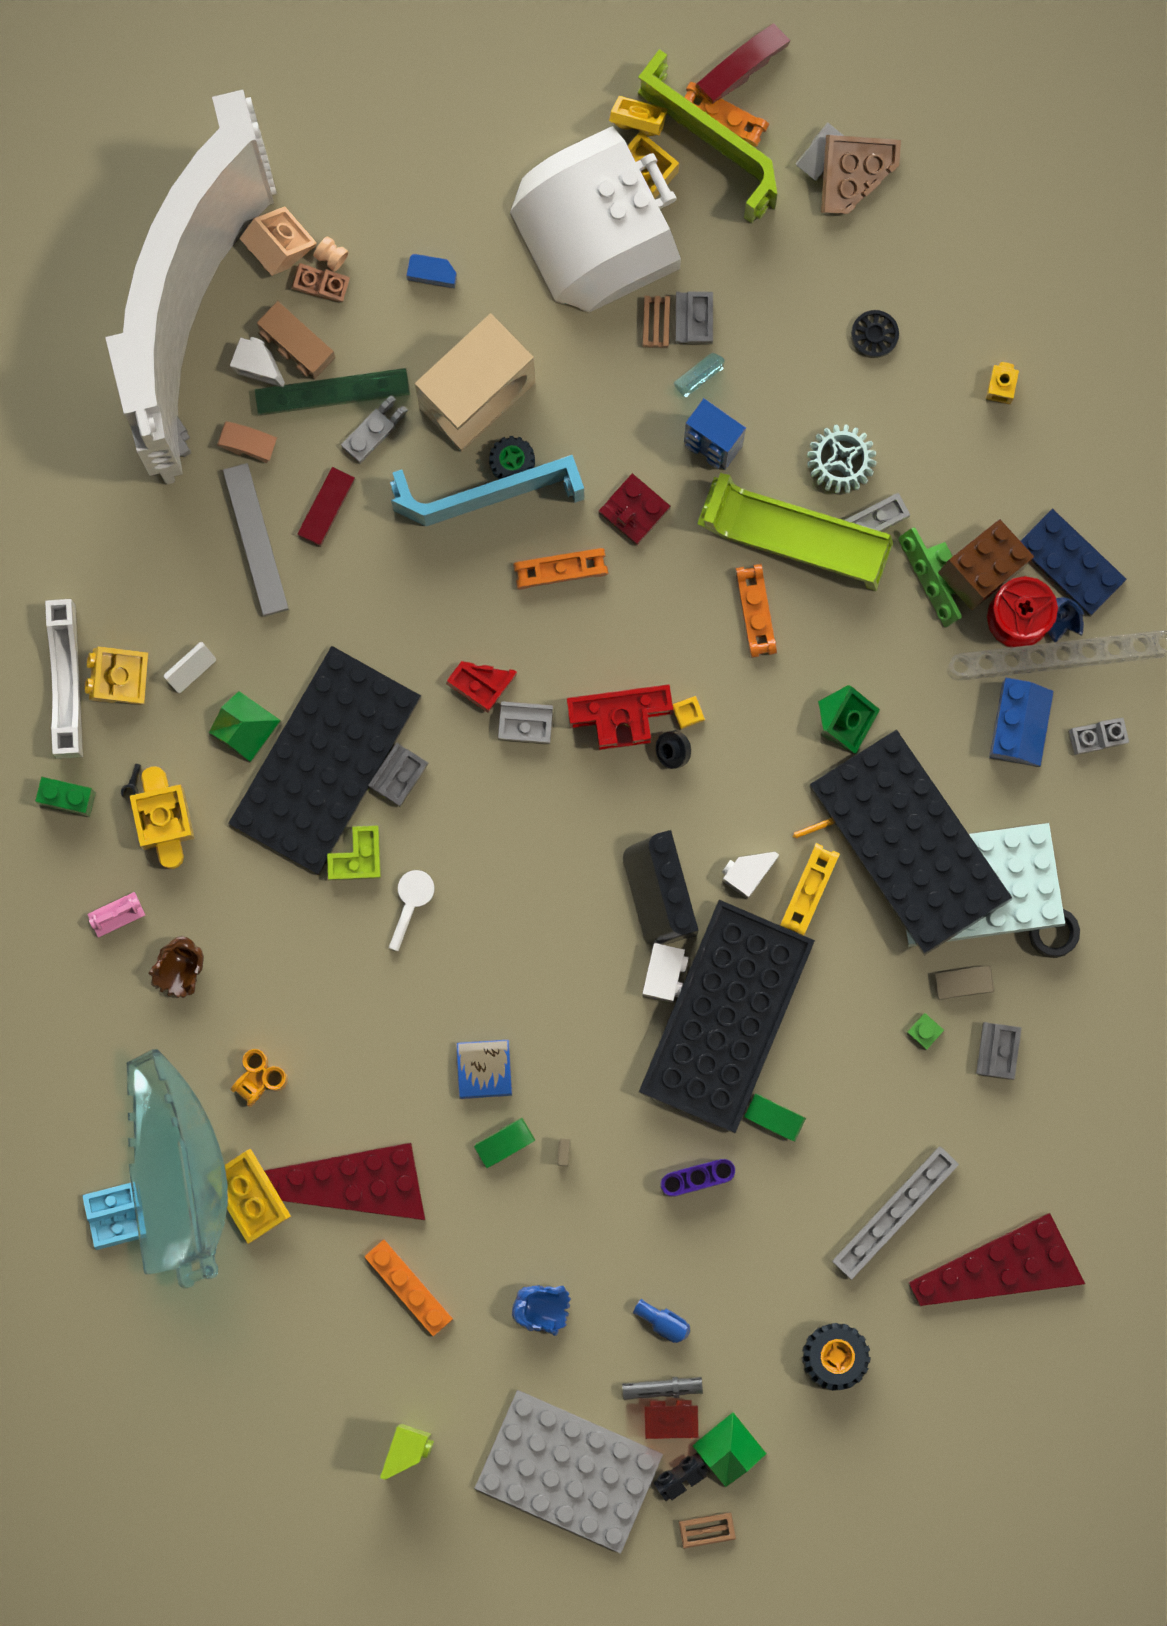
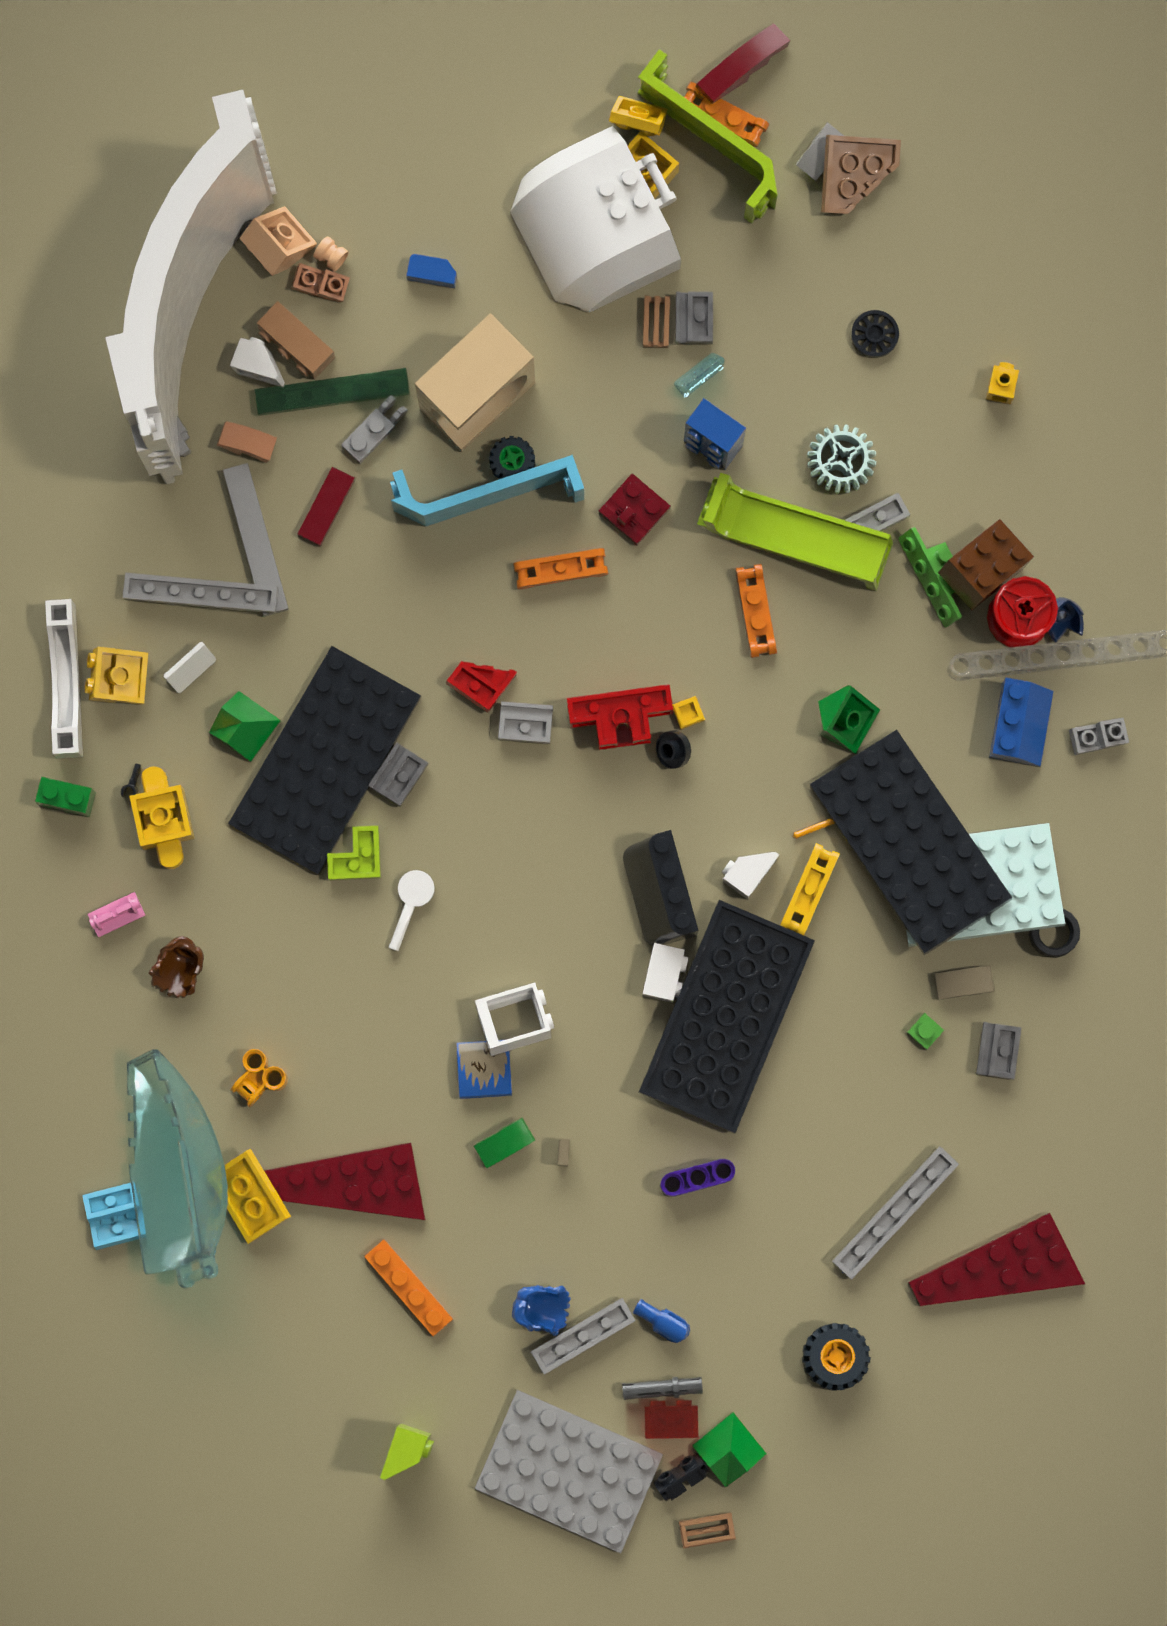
green slope [744,1093,806,1142] -> none
dark blue plate [1021,508,1127,617] -> none
none -> light grey plate [123,573,279,613]
none -> white window [475,983,554,1056]
none -> light grey plate [531,1298,636,1375]

